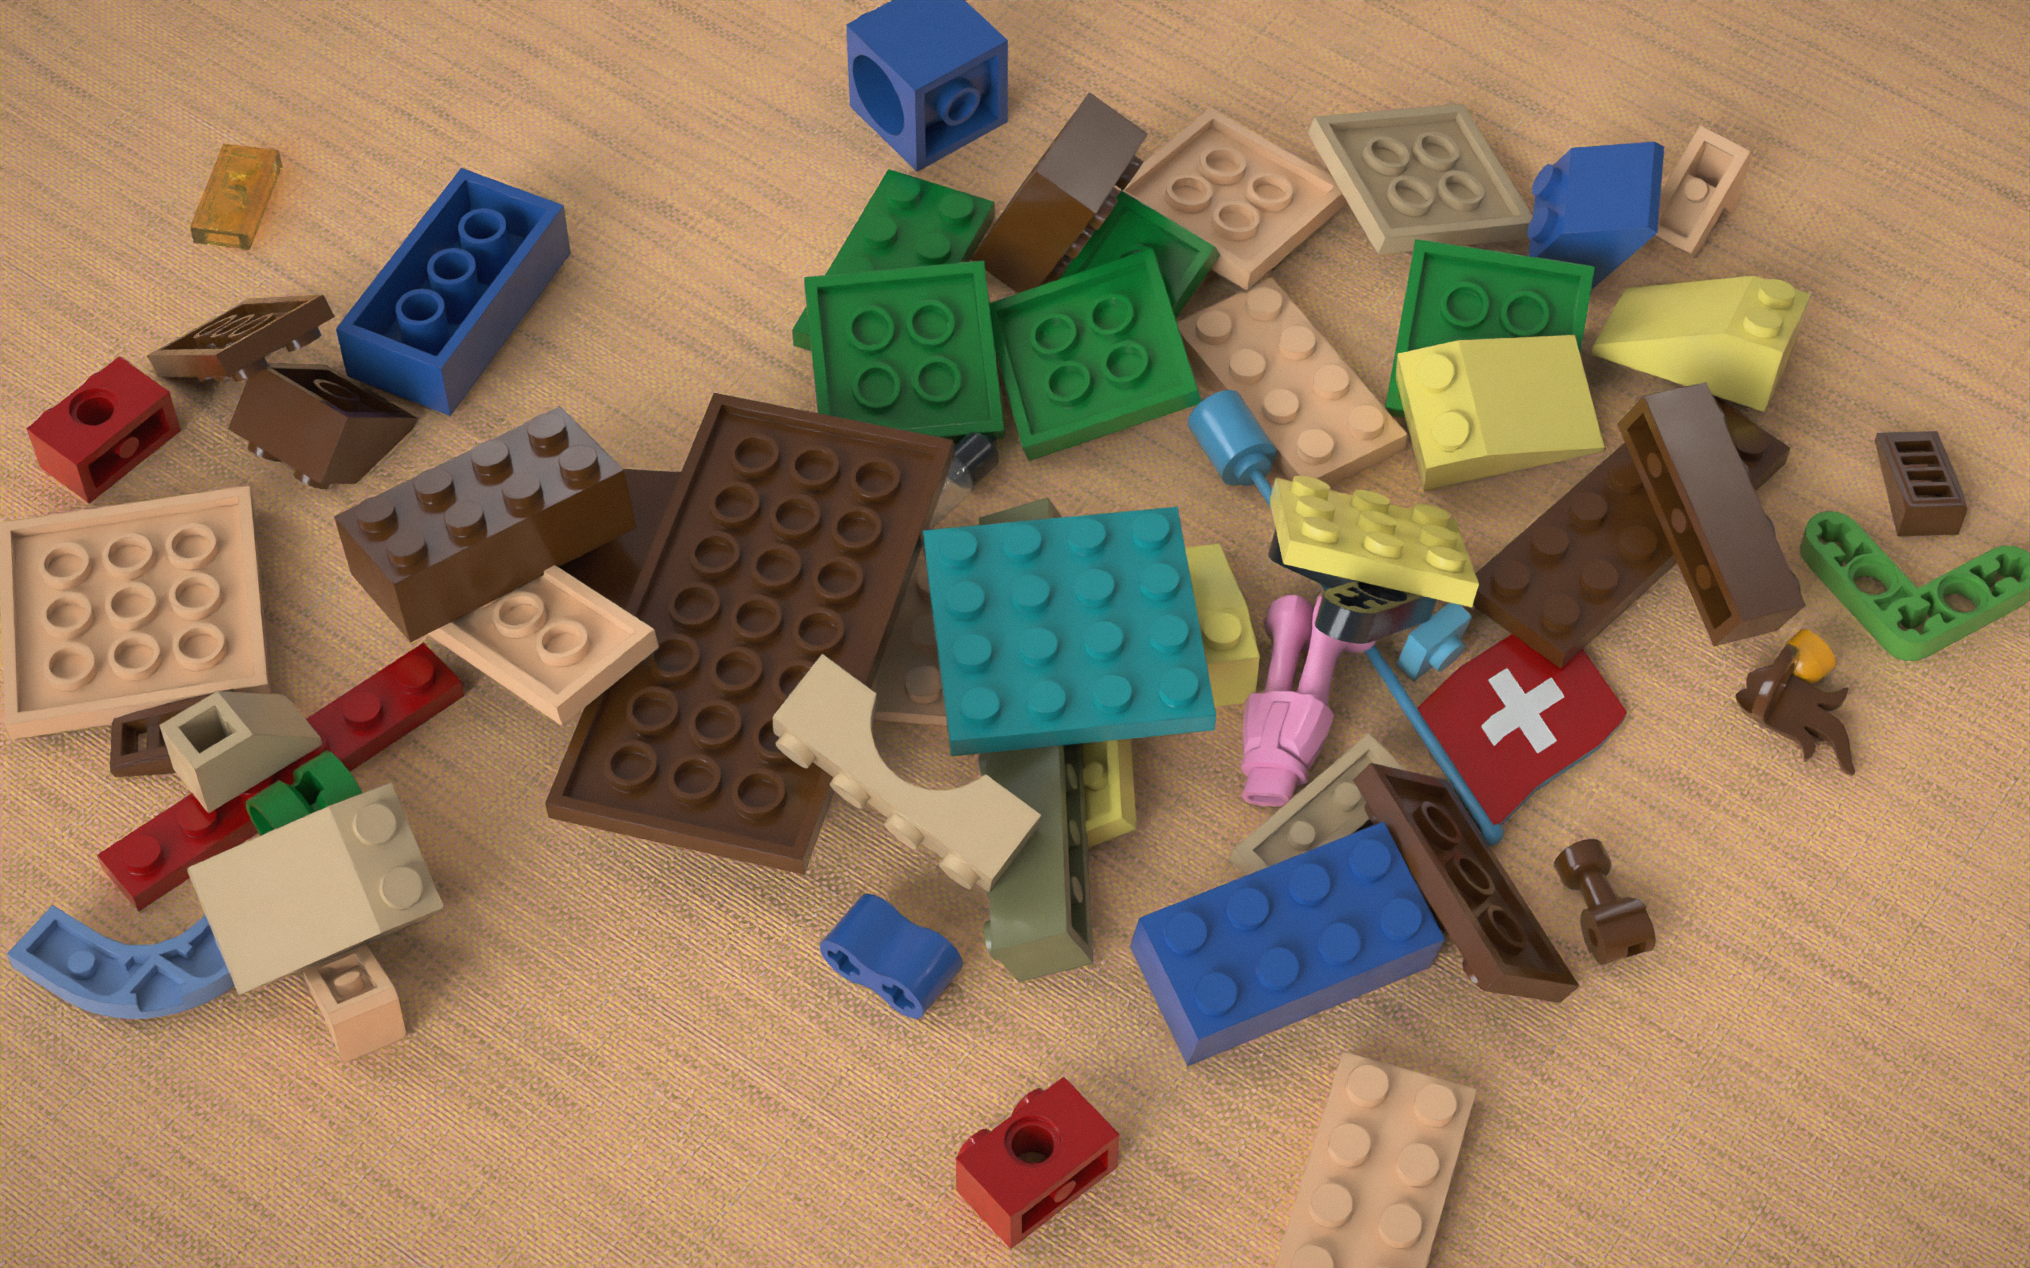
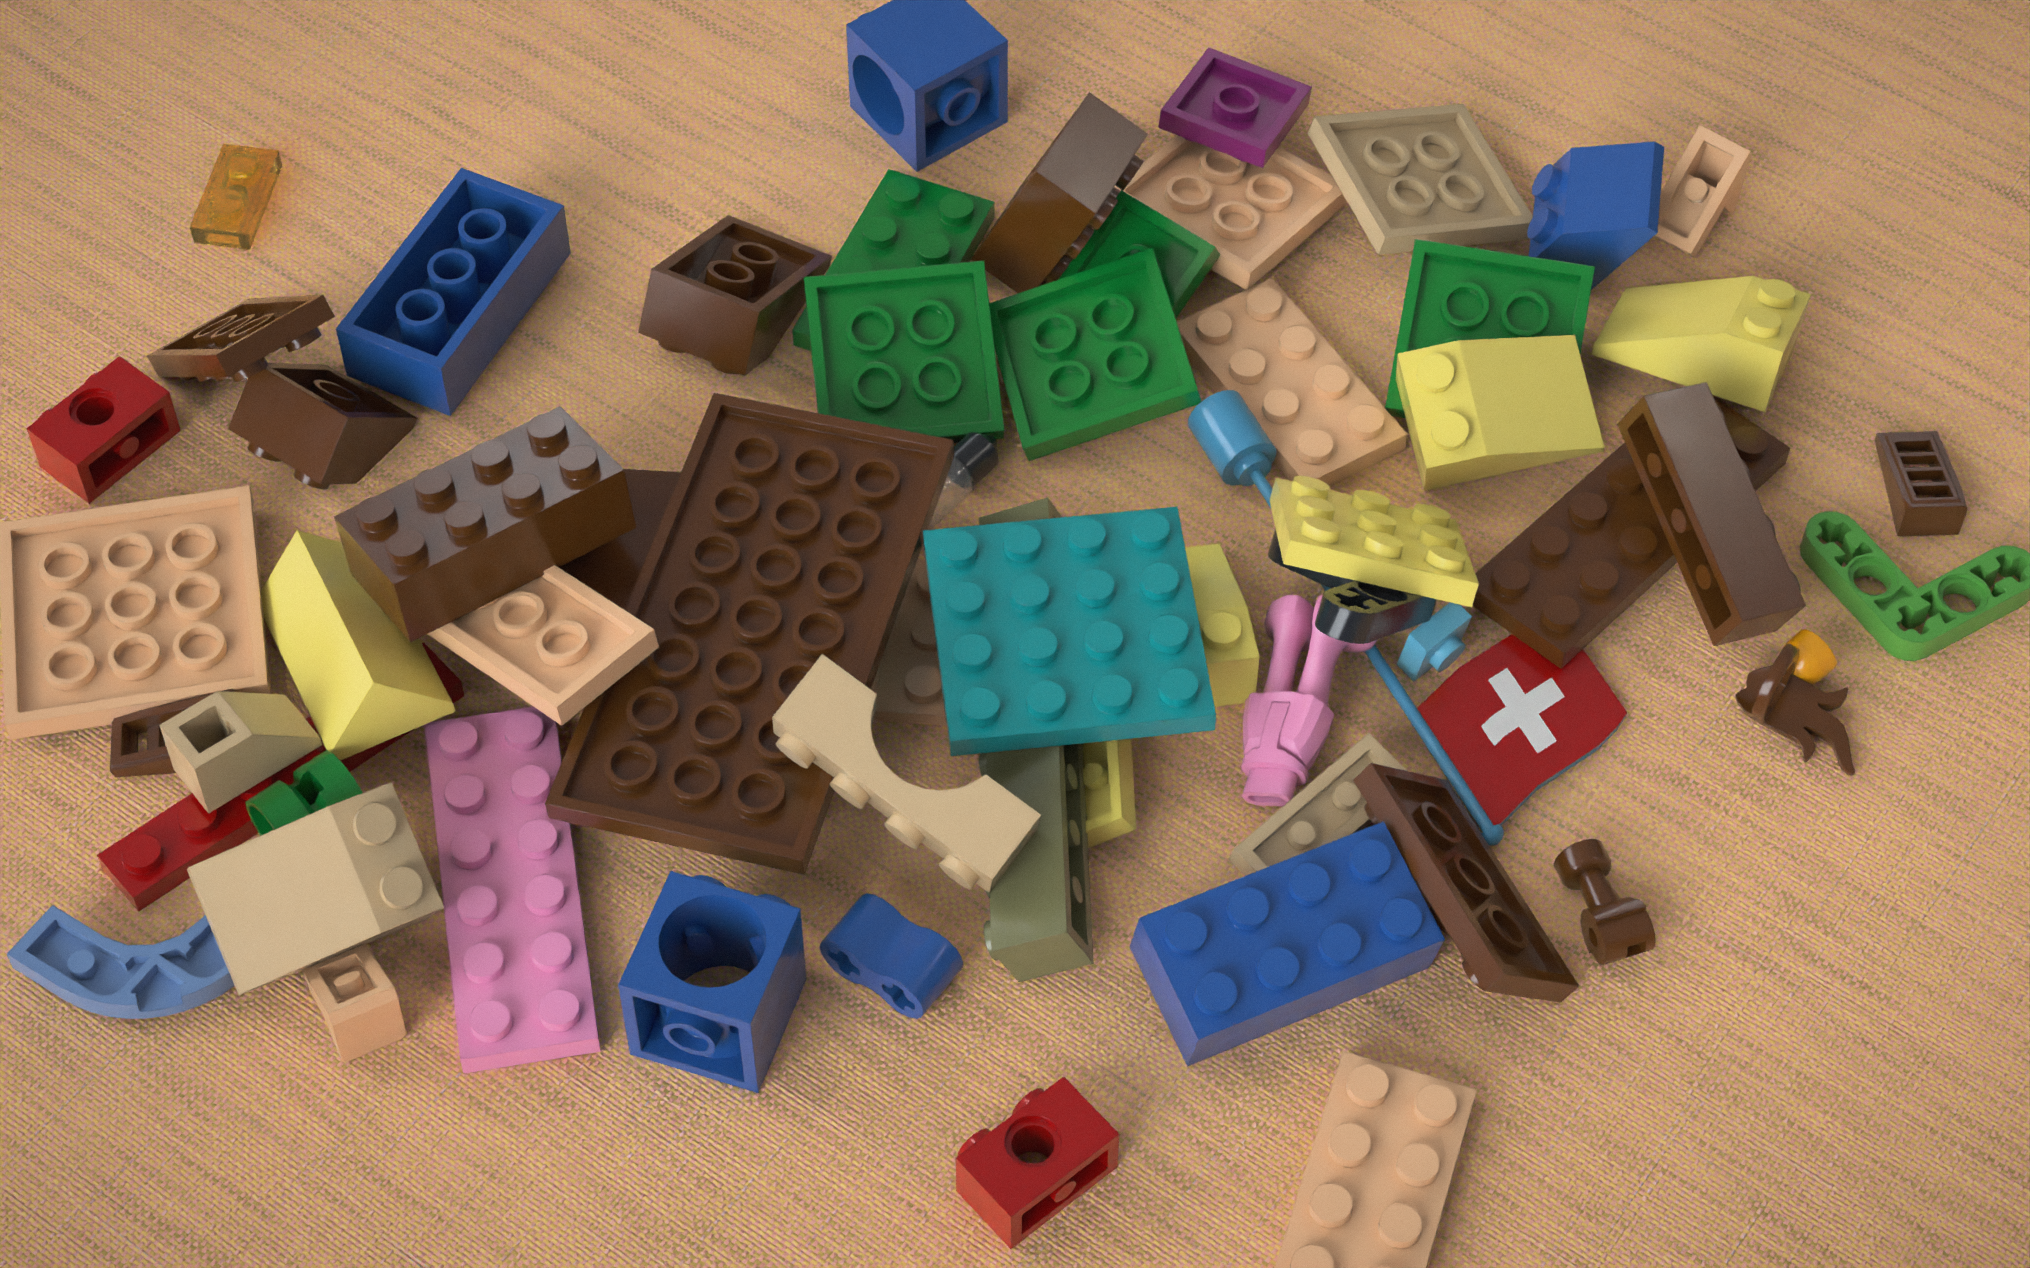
none -> light yellow slope [261,530,455,760]
none -> bright pink plate [424,707,601,1074]
none -> blue brick [618,871,807,1093]
none -> reddish brown slope [638,215,832,376]
none -> magenta plate [1158,47,1312,168]

